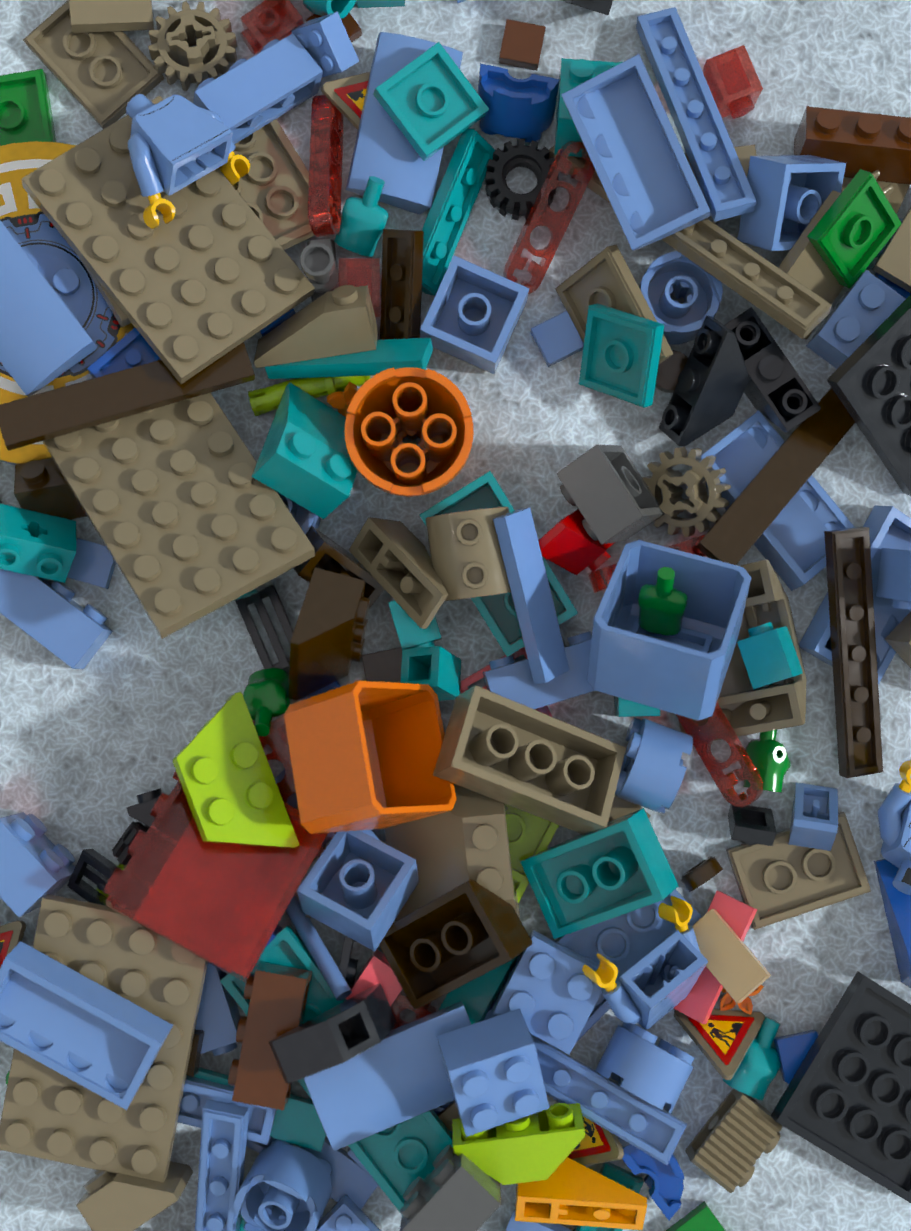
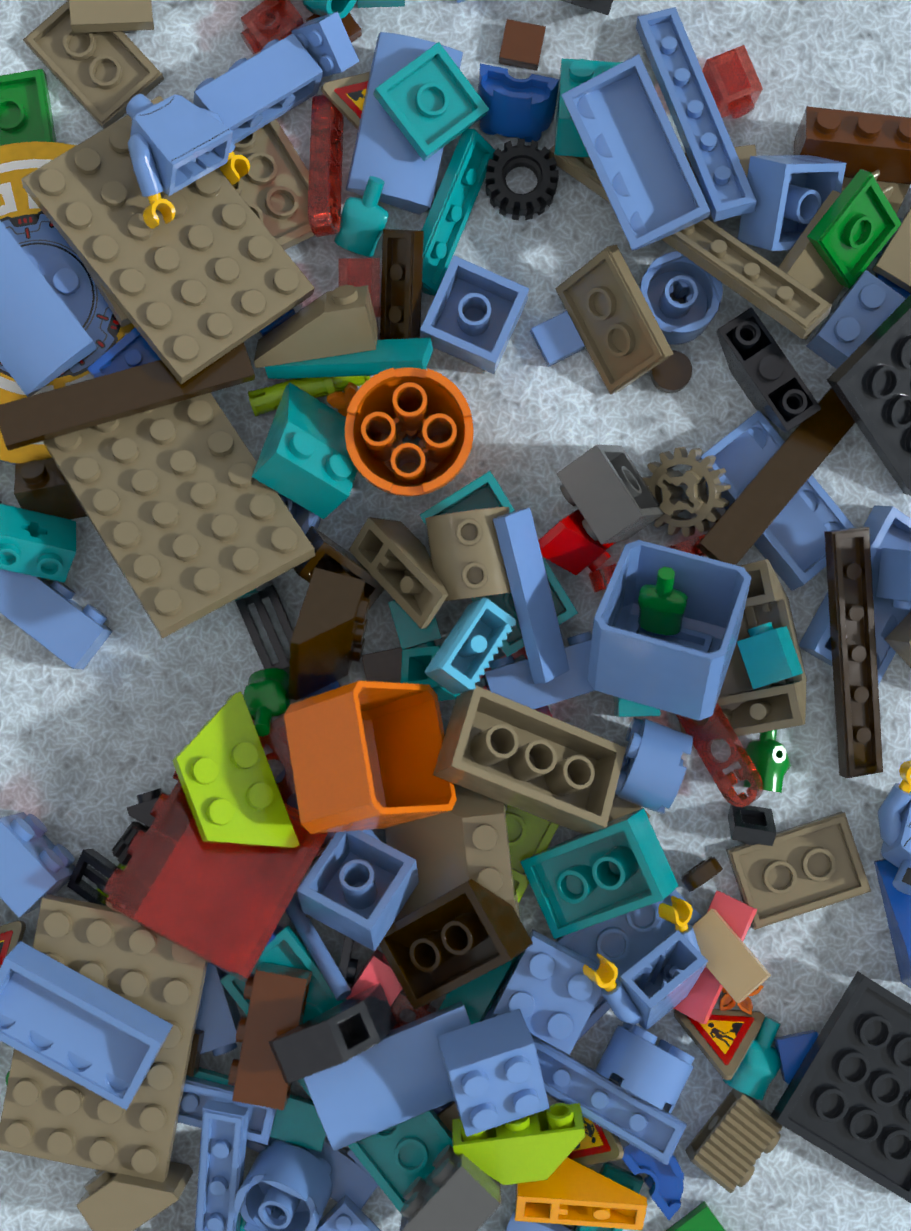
medium blue tile [67,538,116,589] -> none
dark tan gear [148,1,237,91] -> none
dark grey bar [300,238,339,302] -> none
clear red beam [503,140,595,294] -> none
teal tile [579,303,665,408] -> none
black slope [659,315,750,447] -> none
medium blue slope [788,782,838,851] -> none
none -> medium azure brick [424,597,516,695]

